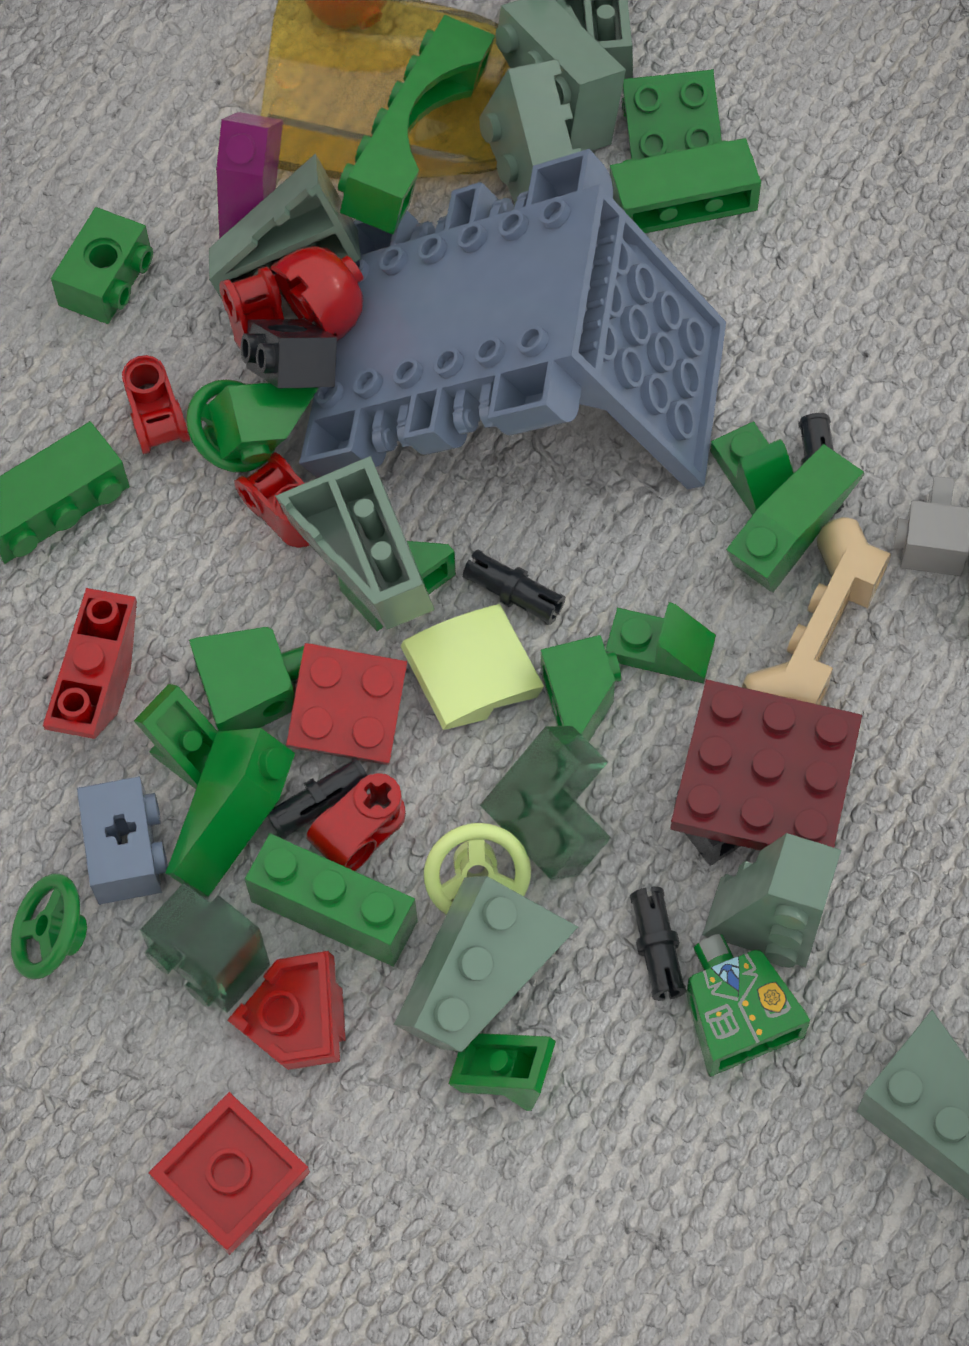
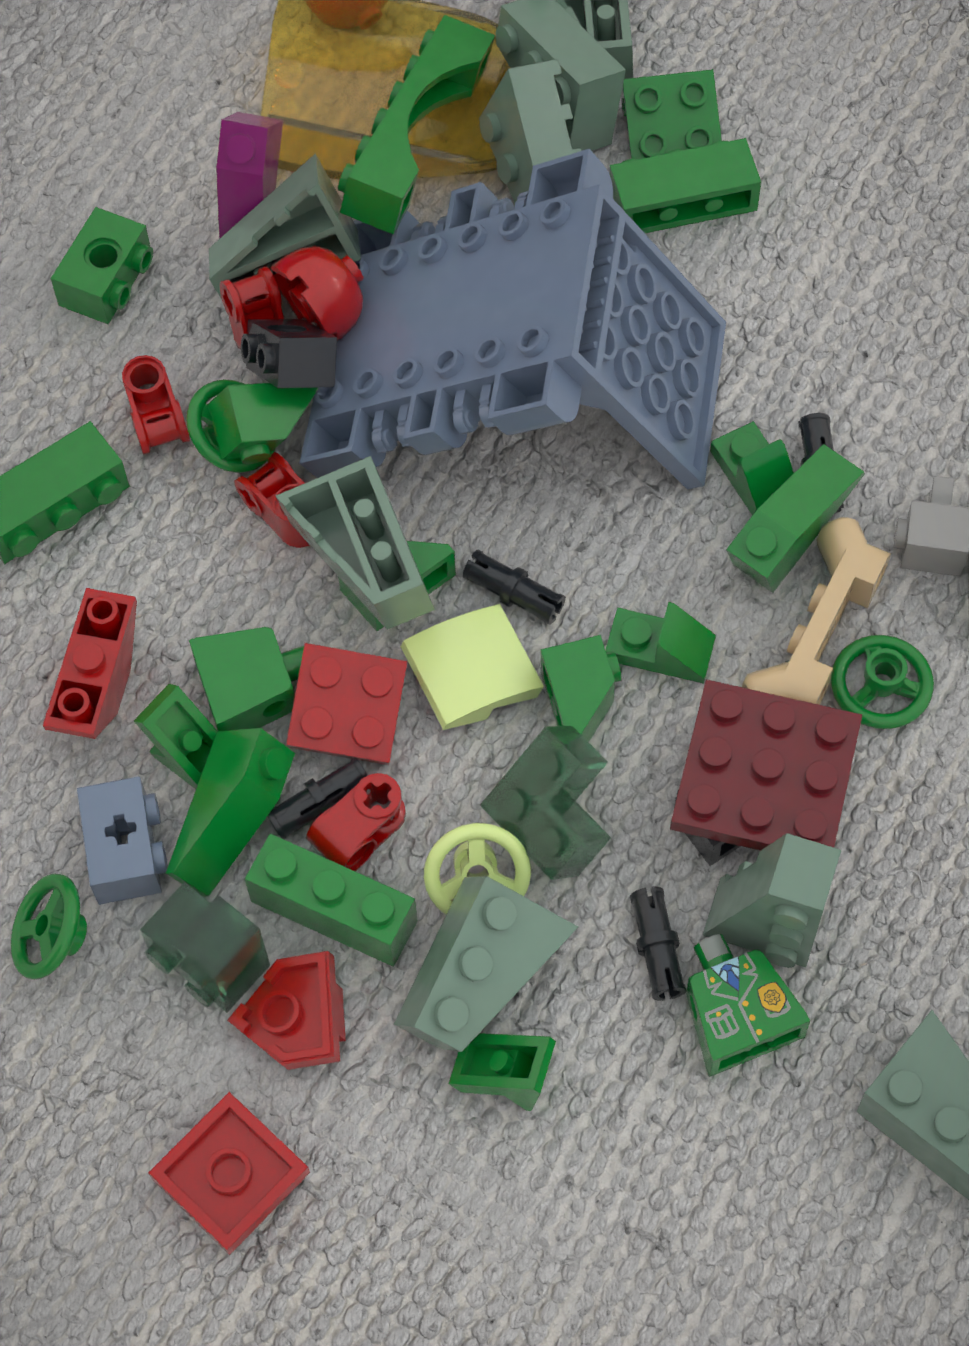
none -> green piece [831,635,934,729]

